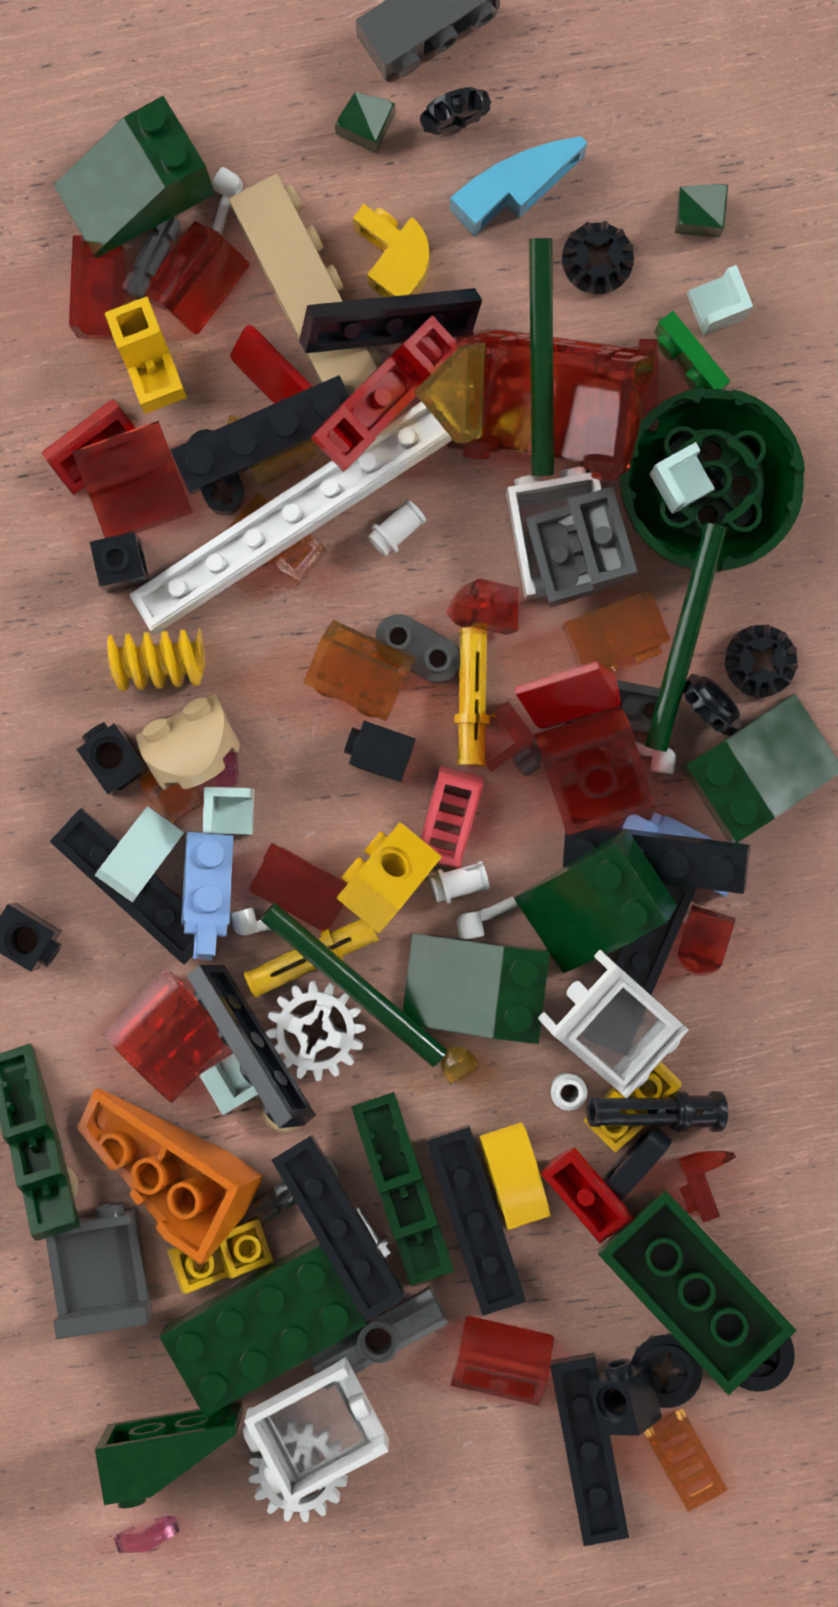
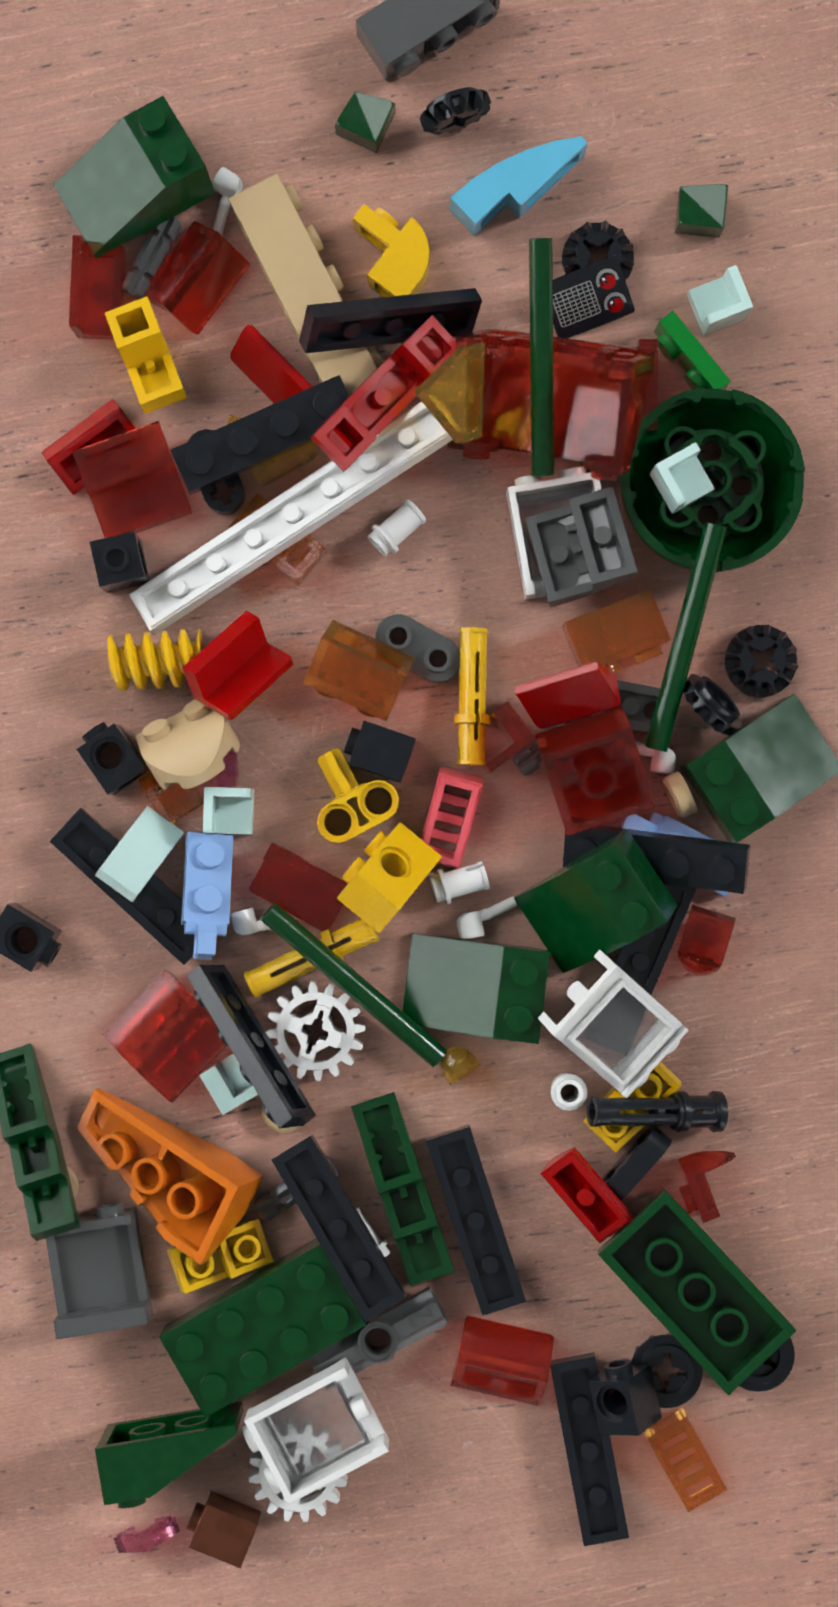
clear red plate [446,578,519,635] -> none
yellow slope [479,1122,551,1230] -> none
none -> red panel [182,610,293,720]
none -> copper brick [186,1491,261,1569]
none -> yellow beam [317,748,399,843]
none -> black sticker [553,255,635,341]
none -> tan tile [662,771,698,819]

